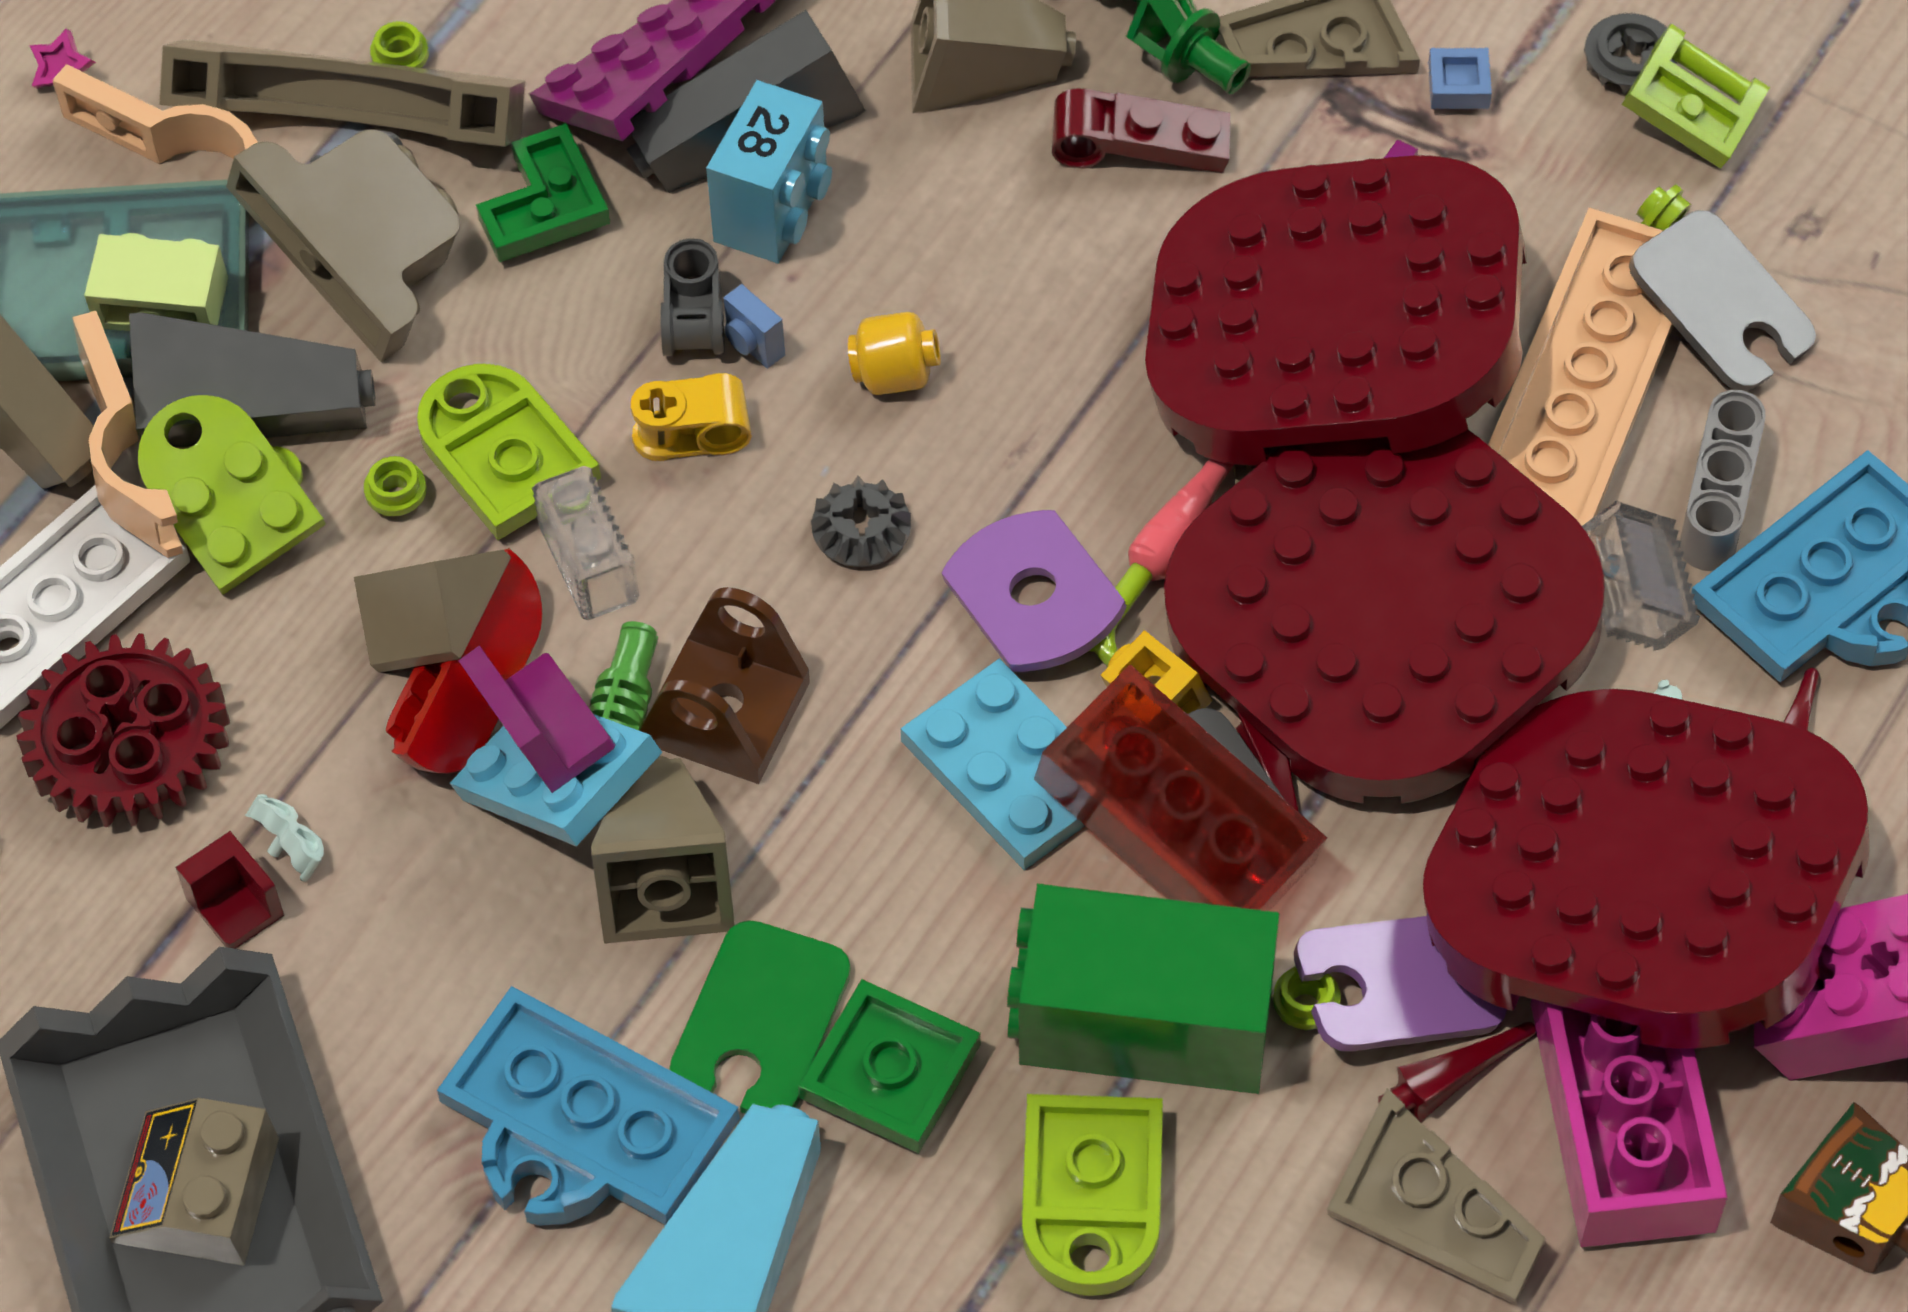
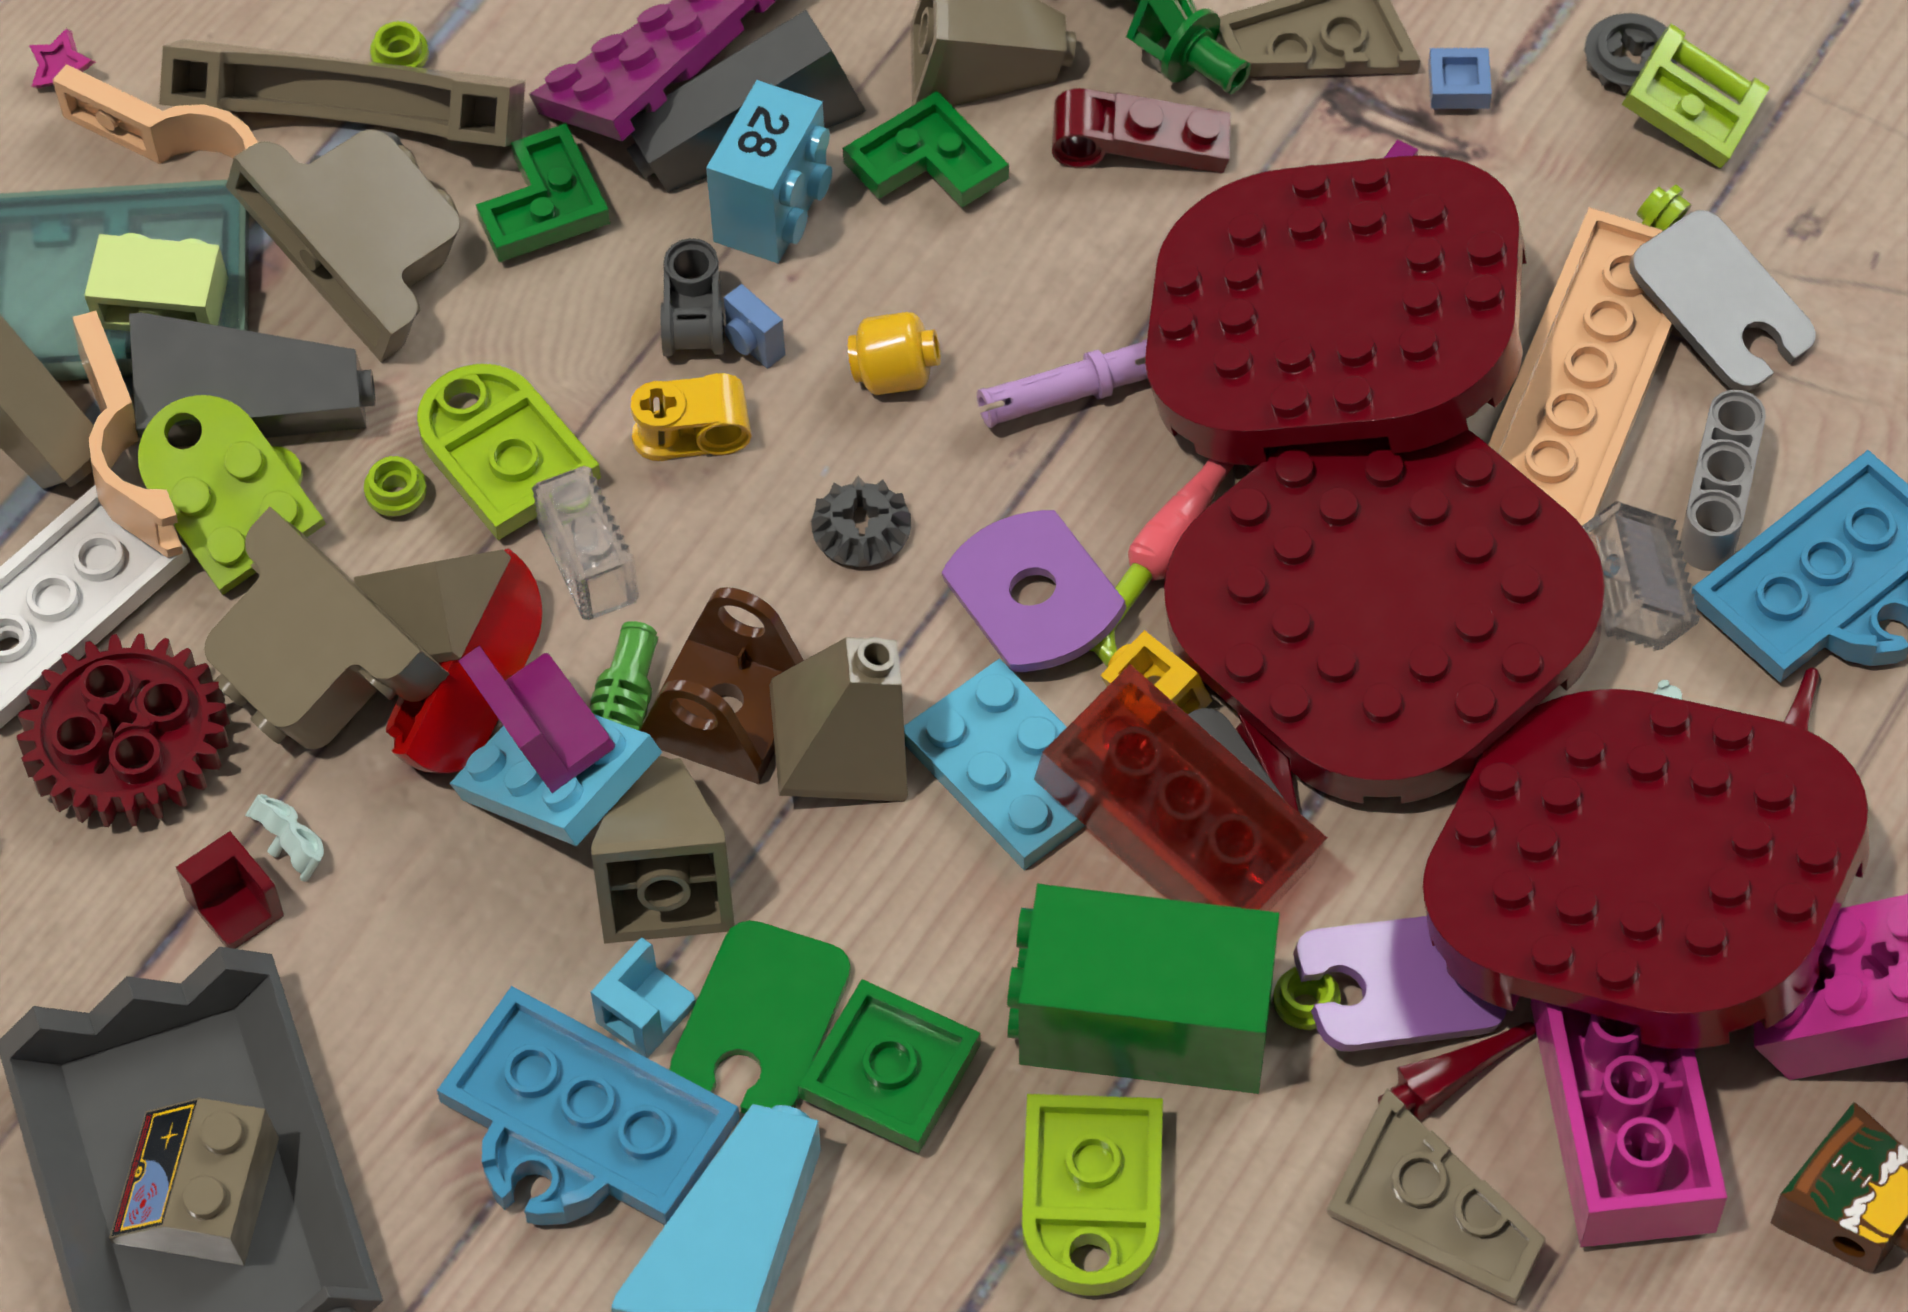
none -> dark tan brick [204,507,449,749]
none -> medium azure panel [590,938,695,1058]
none -> dark tan slope [769,637,908,802]
none -> green plate [843,91,1009,208]
none -> lavender pin [977,339,1148,428]

